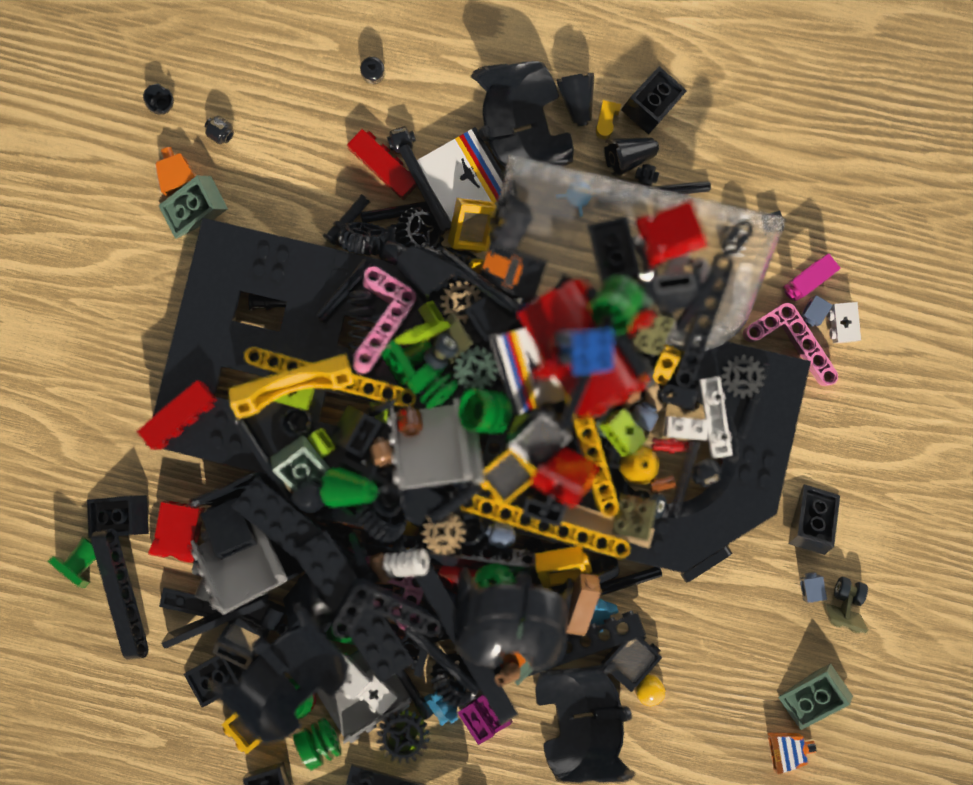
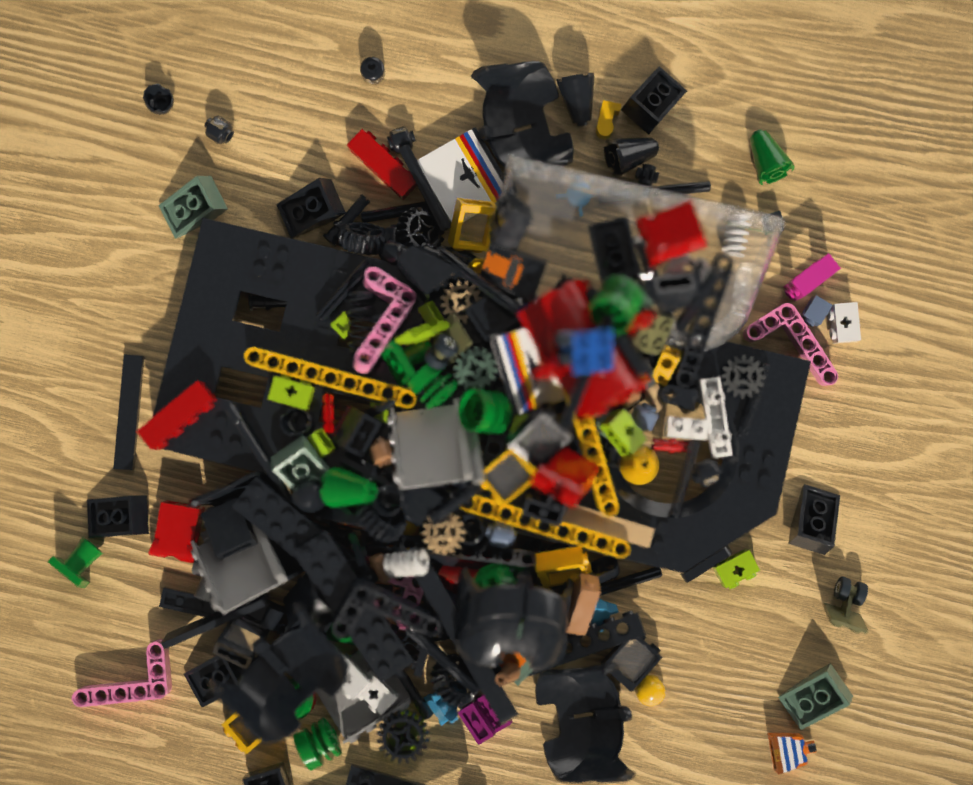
black beam [91,529,149,660] -> none
orange torso [156,147,196,196] -> none
yellow arch [229,354,354,418] -> none
reddish brown head [397,406,424,437] -> none
olive plate [612,490,666,541] -> none
dark orange pin [649,475,676,494] -> none
black beam [721,220,754,255] -> none
sand blue brick [799,572,827,603] -> none
none -> bright pink beam [72,639,172,707]
none -> black tile [113,354,145,470]
none -> black slope [276,178,346,239]
none -> red axle [322,394,334,433]
none -> lime tile [330,311,351,339]
none -> lime brick [712,548,760,589]
none -> green cone [750,129,795,185]

